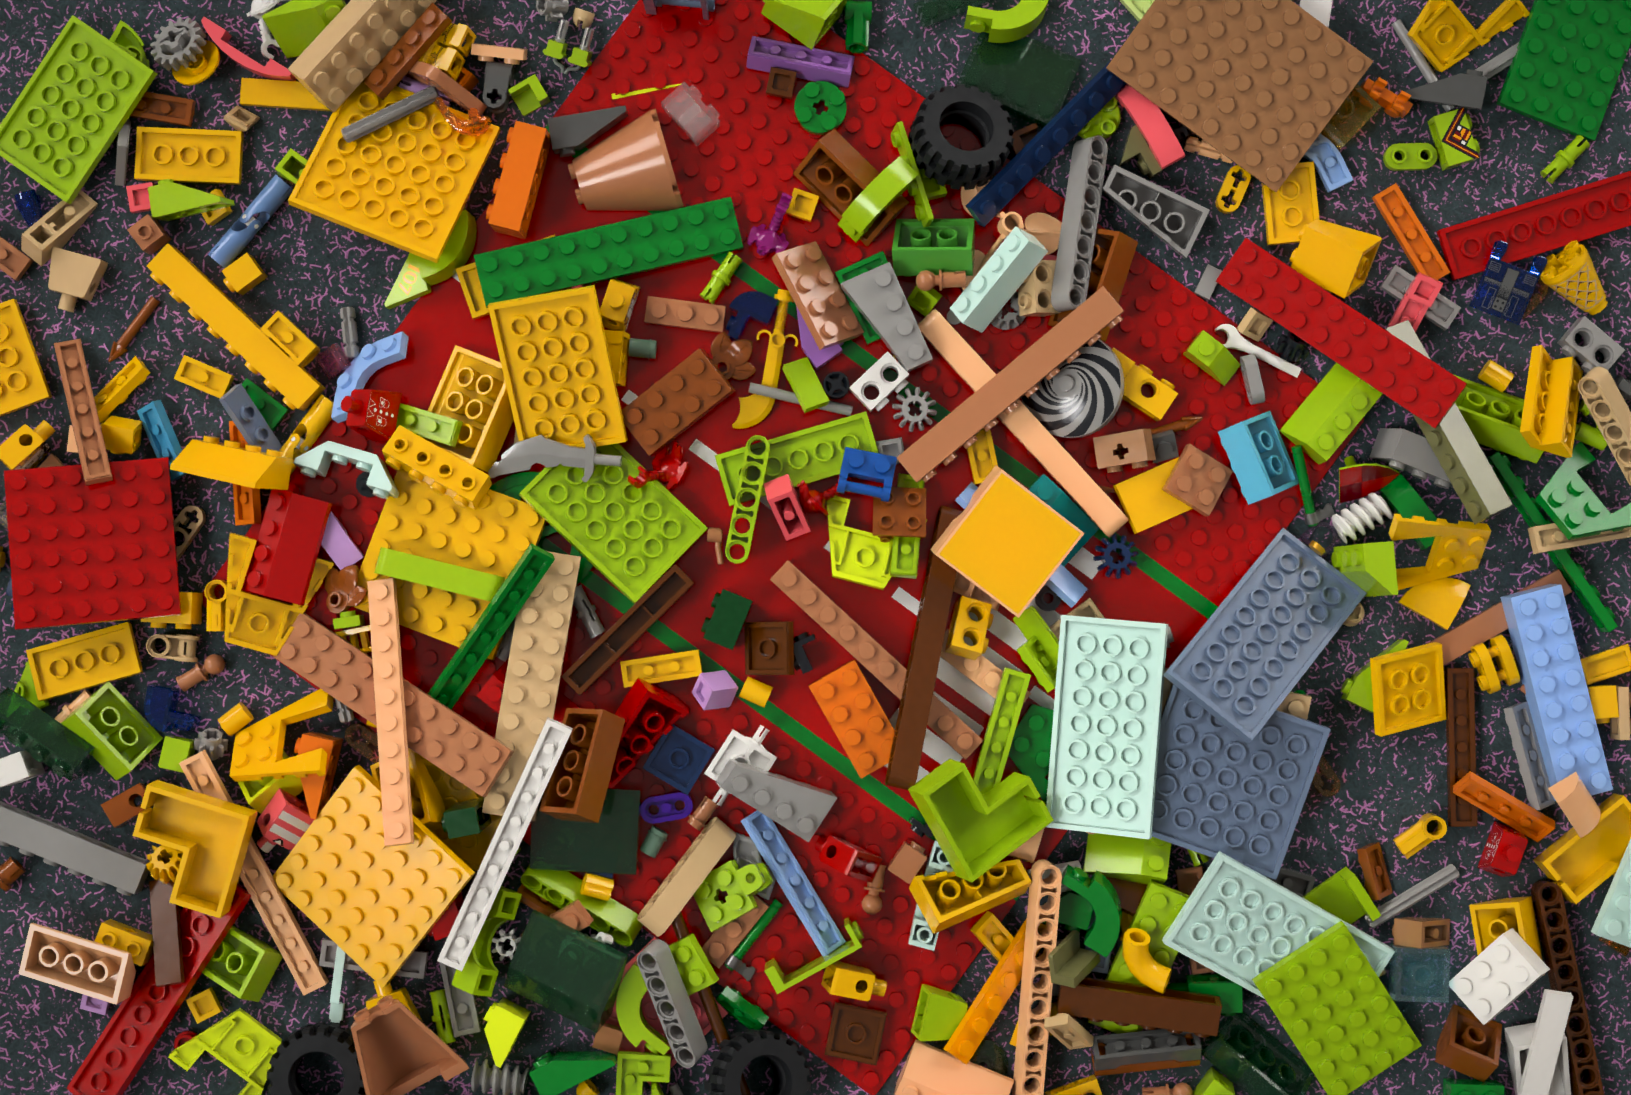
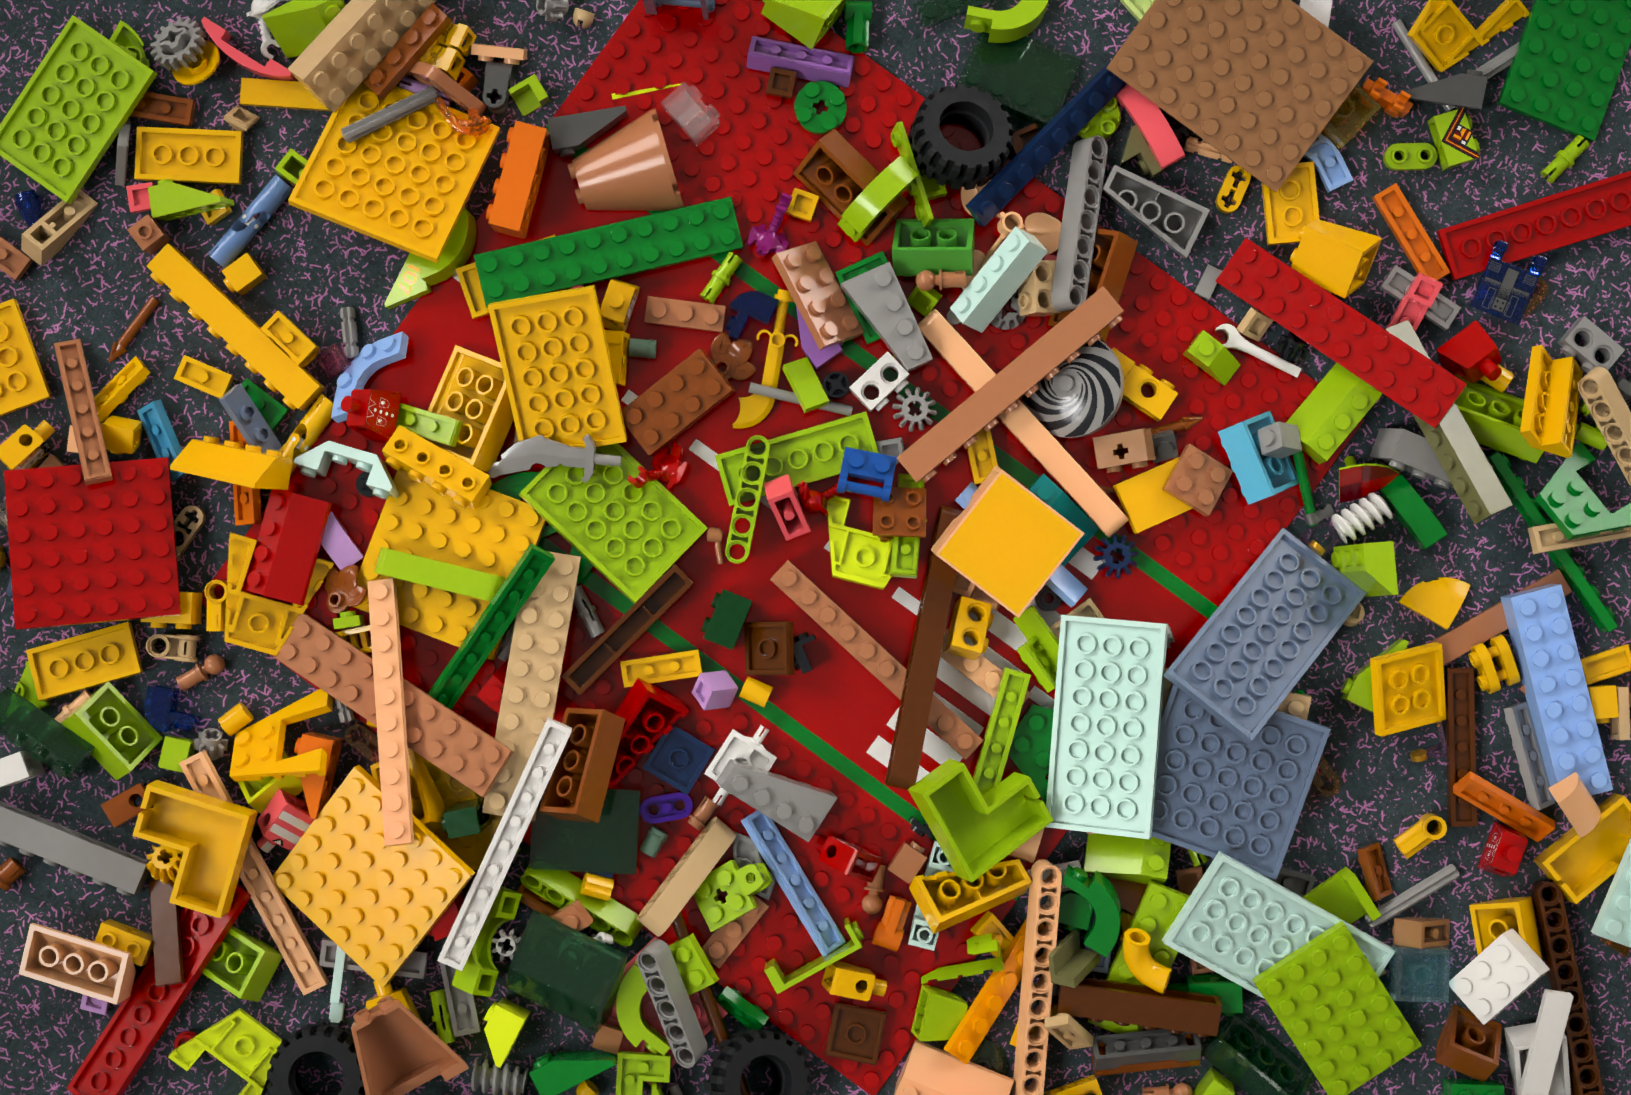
tan torso [48,247,108,313] -> none
yellow plate [186,987,223,1024] -> none
piece [543,19,594,74] -> none
green piece [724,899,783,981] -> none
orange brick [808,660,895,778] -> none
light grey beam [1240,354,1265,405] -> none
yellow wing [1374,514,1491,597] -> none
yellow cone [1540,240,1608,315] -> none
none -> orange piece [872,895,912,952]
none -> lime piece [921,933,1004,984]
none -> light grey brick [1257,422,1302,459]
none -> clear purple piece [1410,721,1447,762]
none -> red torso [1436,320,1502,383]

